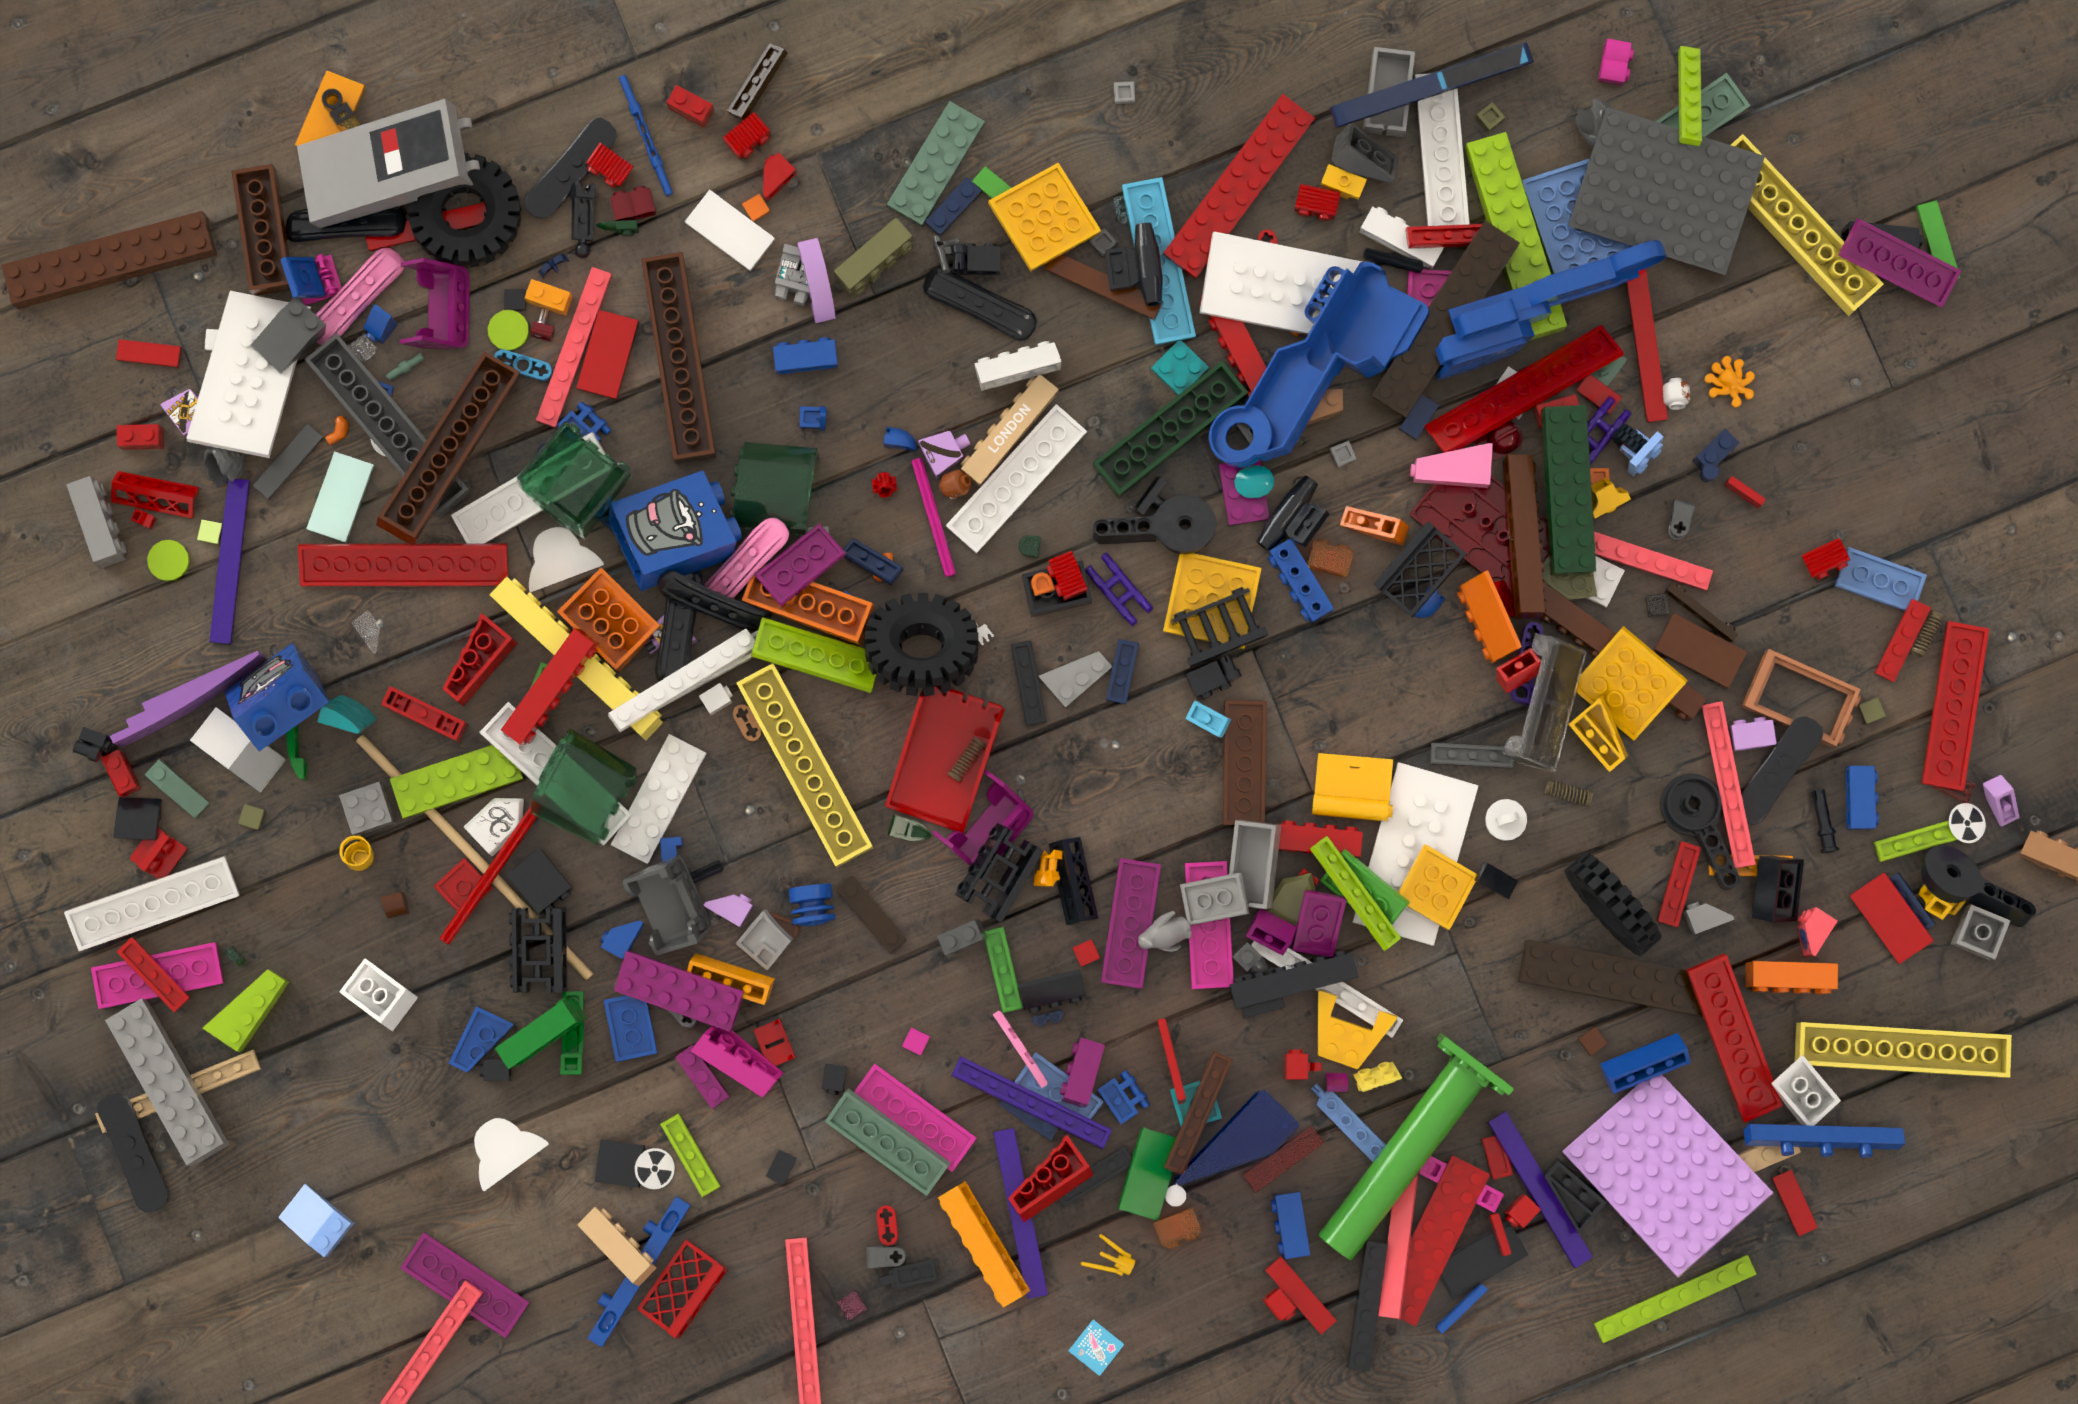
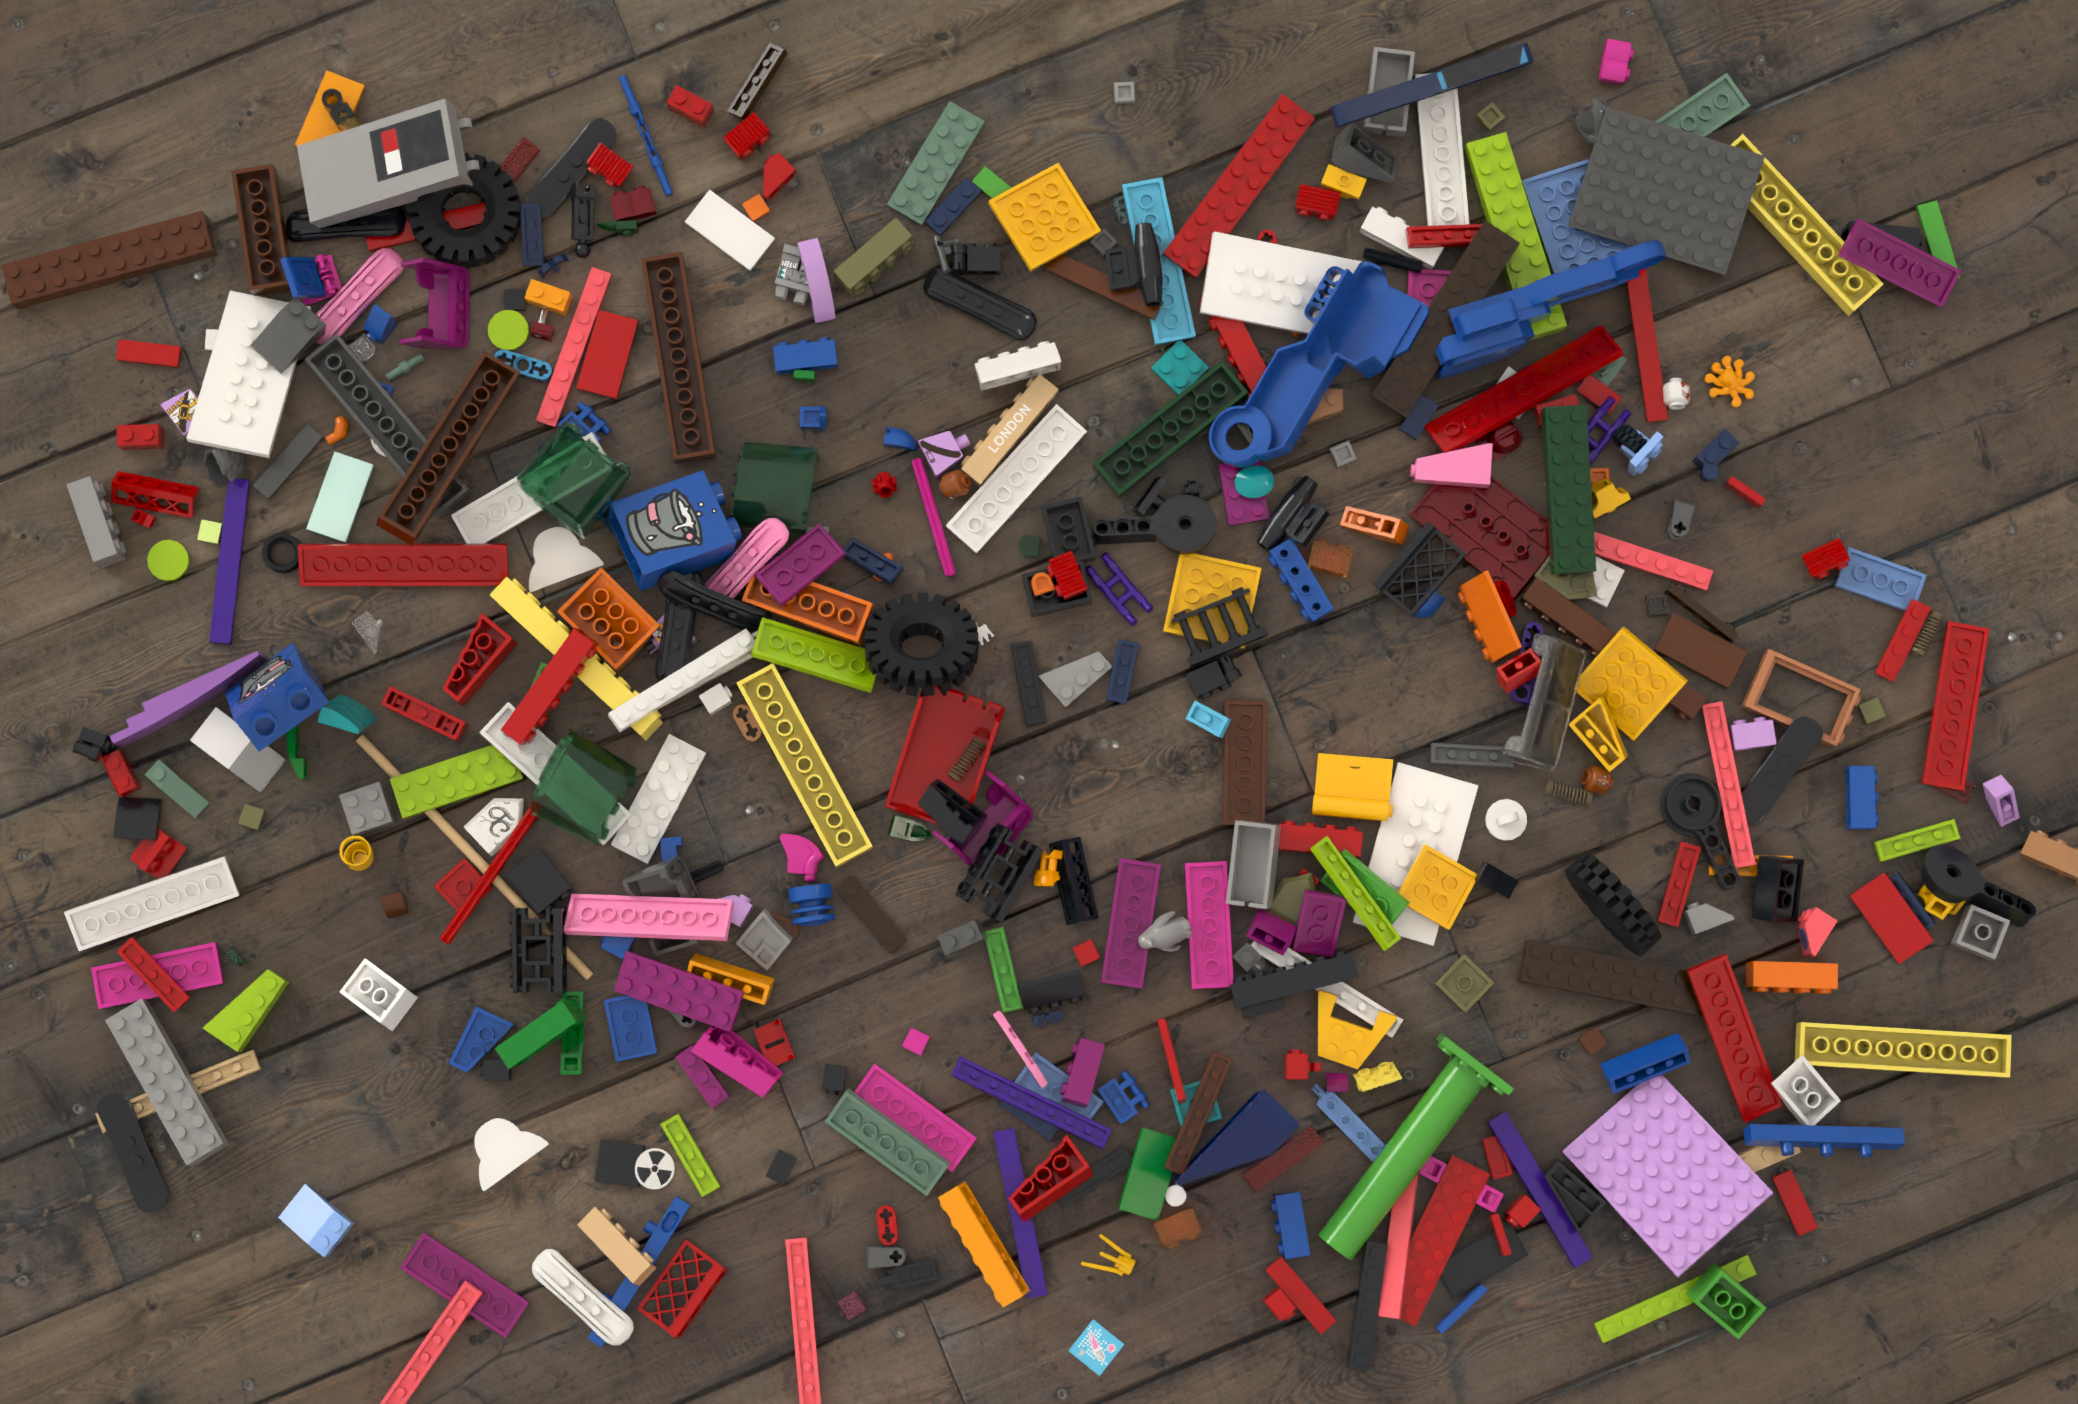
light grey tile [1180,872,1250,925] -> none
reddish brown brick [1503,454,1547,619] -> none
lime plate [1678,46,1702,146] -> none
black pin [1812,789,1839,854] -> none
white sticker [1949,803,1986,843] -> none
none -> black tyre [262,532,300,574]
none -> clear red tile [500,137,540,182]
none -> dark blue tile [520,203,544,266]
none -> white piece [532,1249,634,1345]
none -> bright pink plate [563,894,734,941]
none -> dark pink arm [780,834,825,881]
none -> green tile [793,370,816,383]
none -> black wedge [918,779,988,847]
none -> black brick [1041,497,1096,563]
none -> black plate [1184,480,1200,497]
none -> olive plate [1435,954,1494,1013]
none -> dark orange head [1581,765,1614,795]
none -> bright green brick [1686,1262,1766,1340]

